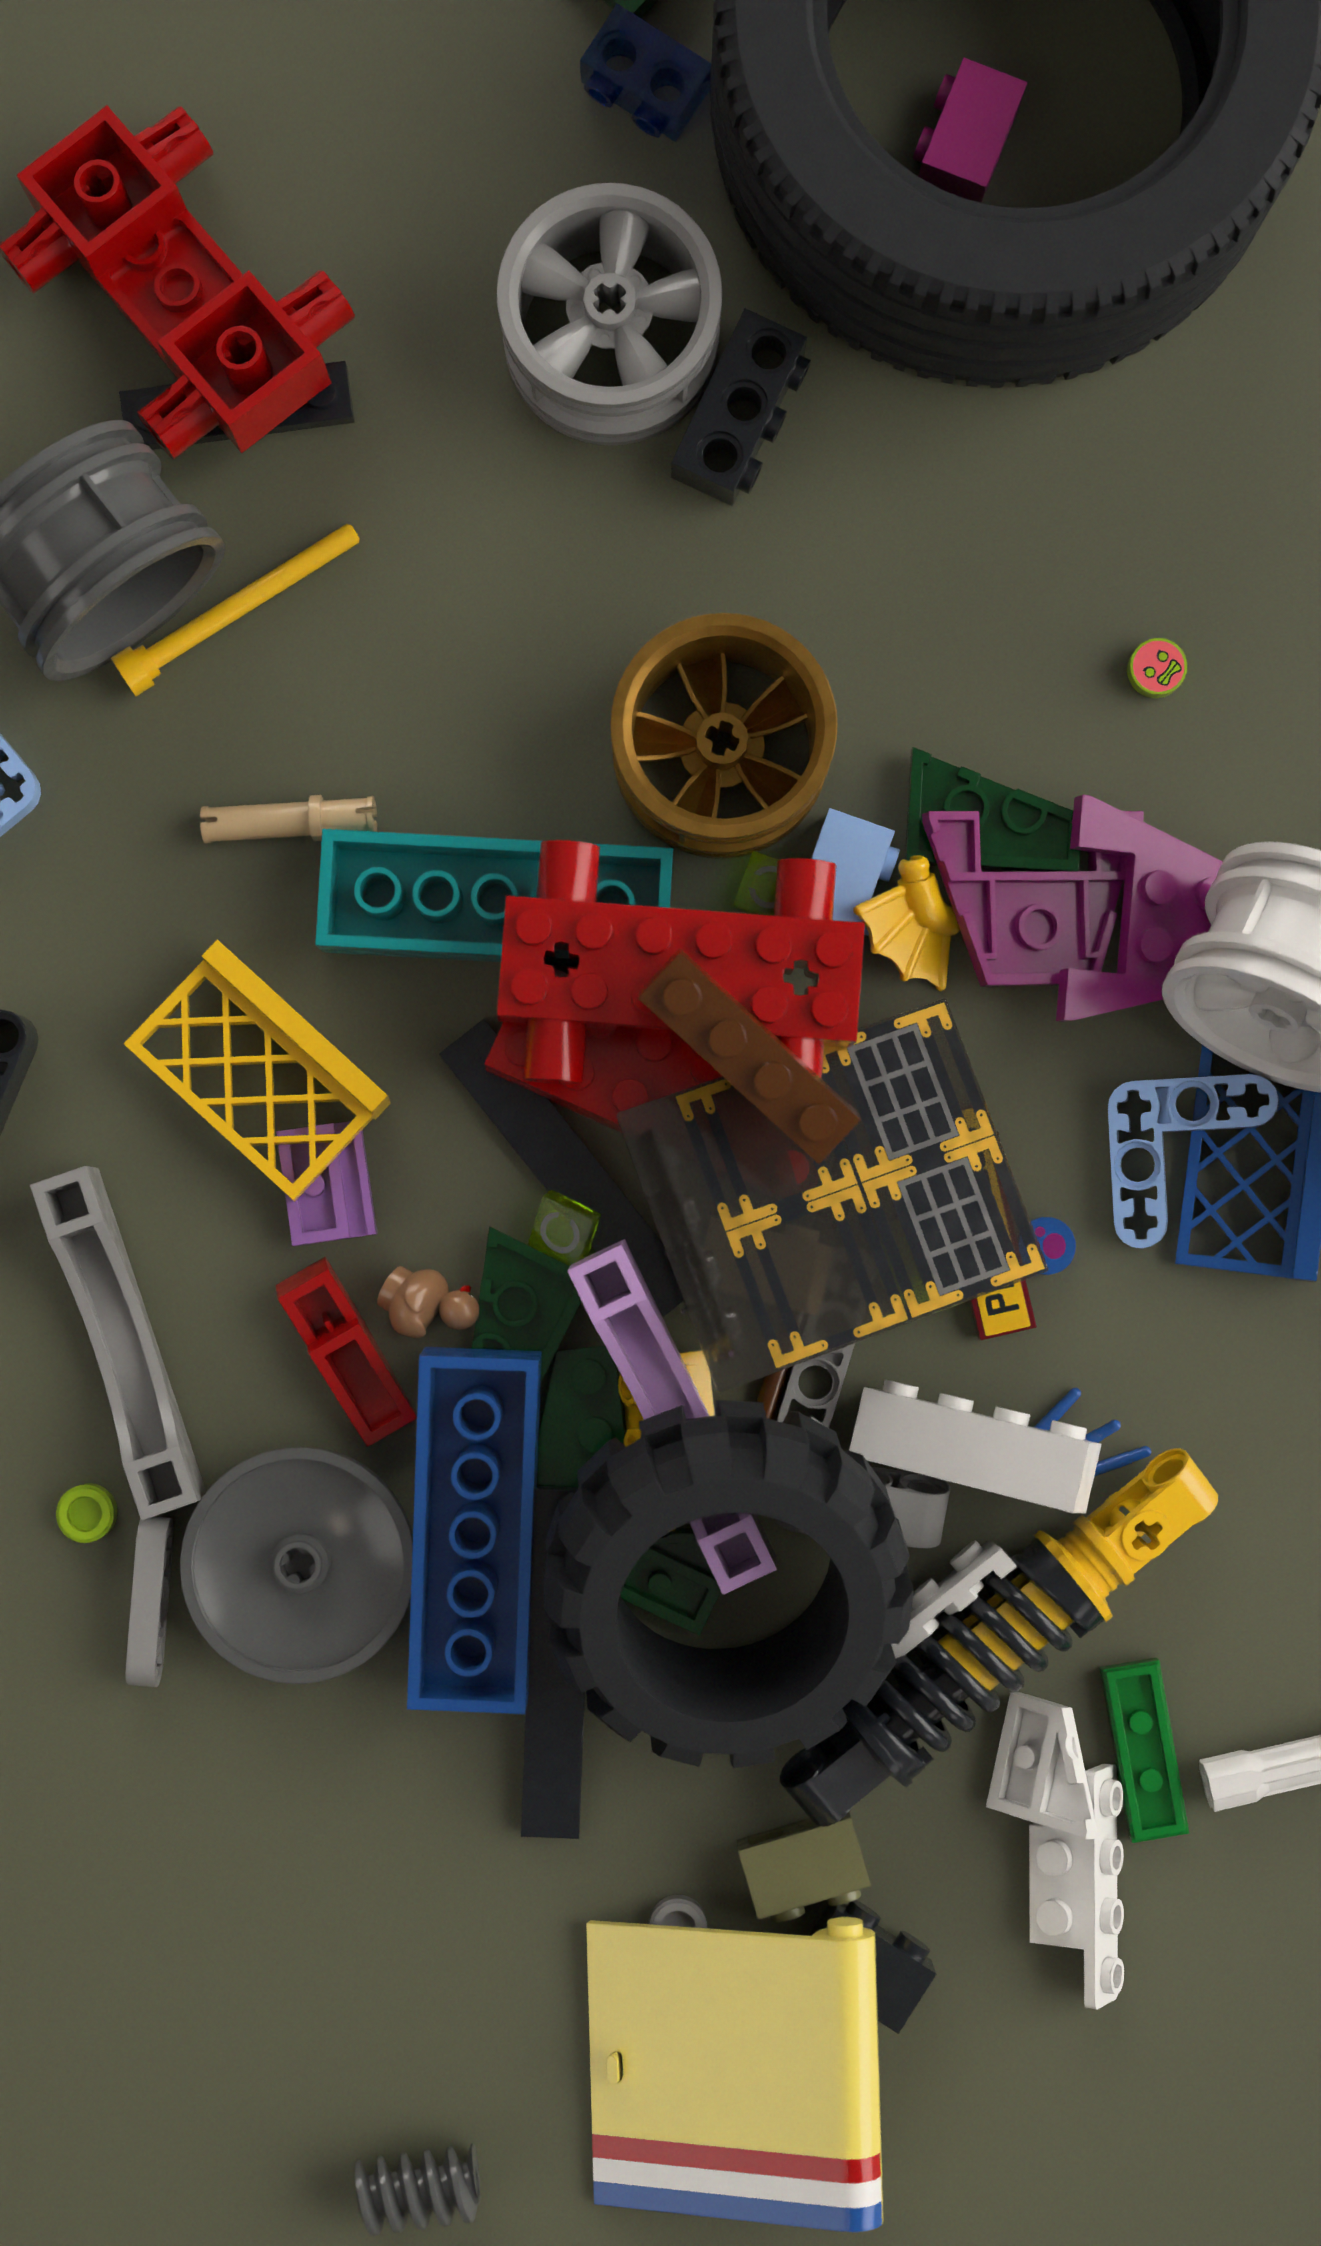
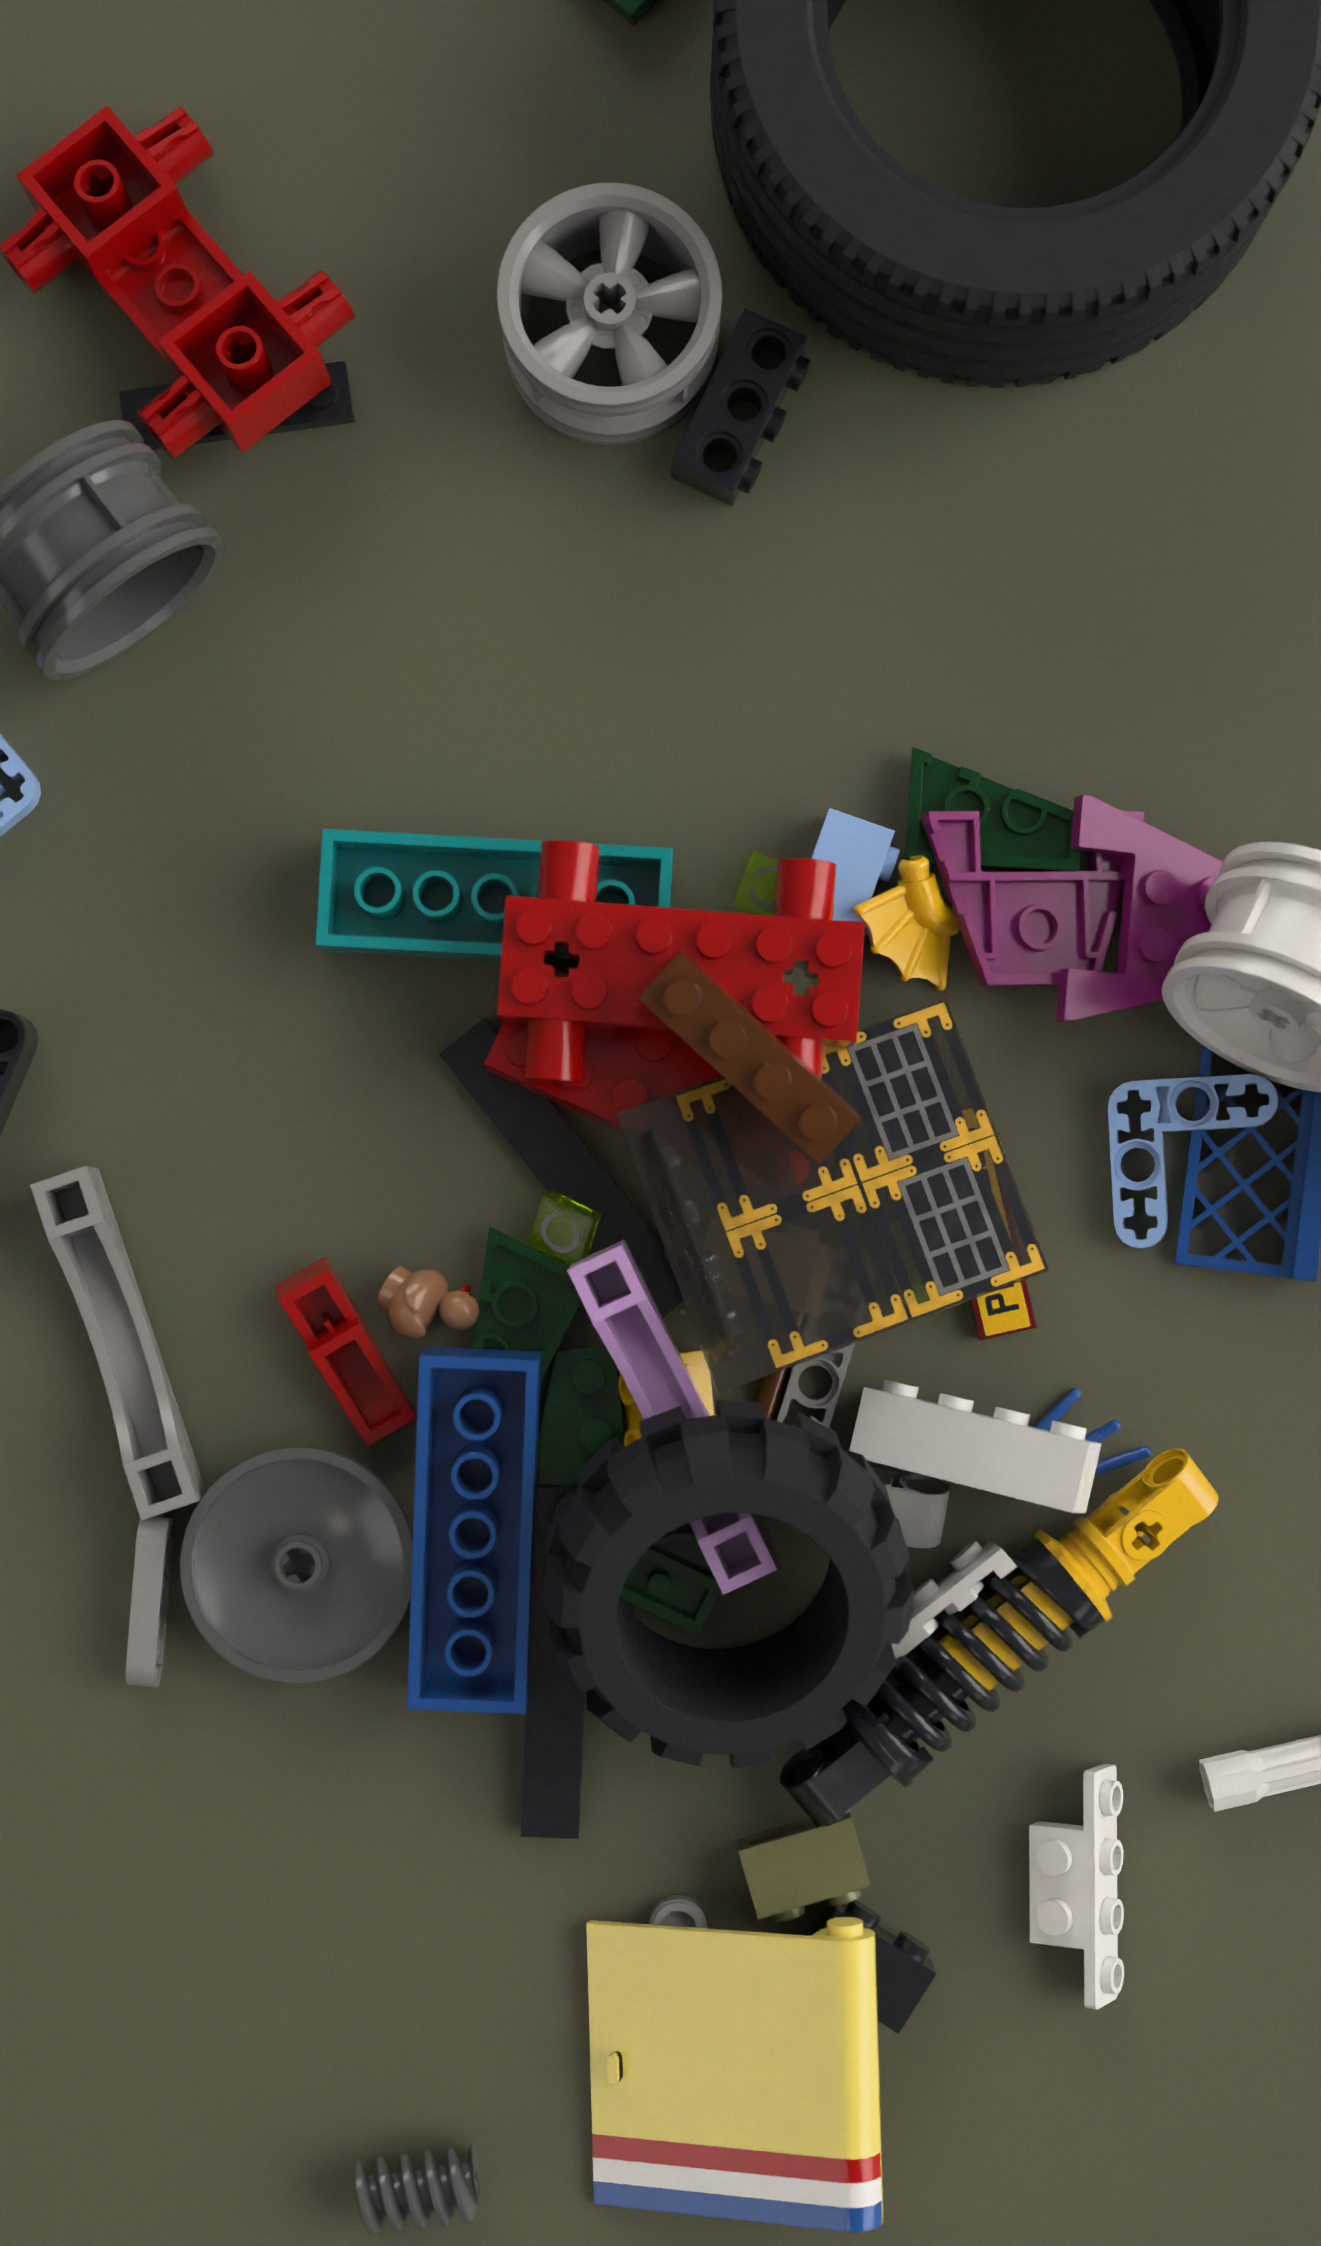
lime tile [56,1483,118,1543] -> none
yellow piece [111,523,360,697] -> none
yellow fence [123,939,391,1202] -> none
tan pin [200,795,377,844] -> none
medium lavender plate [276,1120,378,1247] -> none
clear blue brick [580,4,711,142] -> none
pearl gold wheel [610,613,837,858] -> none
dark pink brick [913,57,1028,203] -> none
white wing [986,1692,1097,1840] -> none
blue tile [1016,1217,1076,1275] -> none
green tile [1099,1657,1190,1843] -> none
tile [1127,638,1187,698] -> none

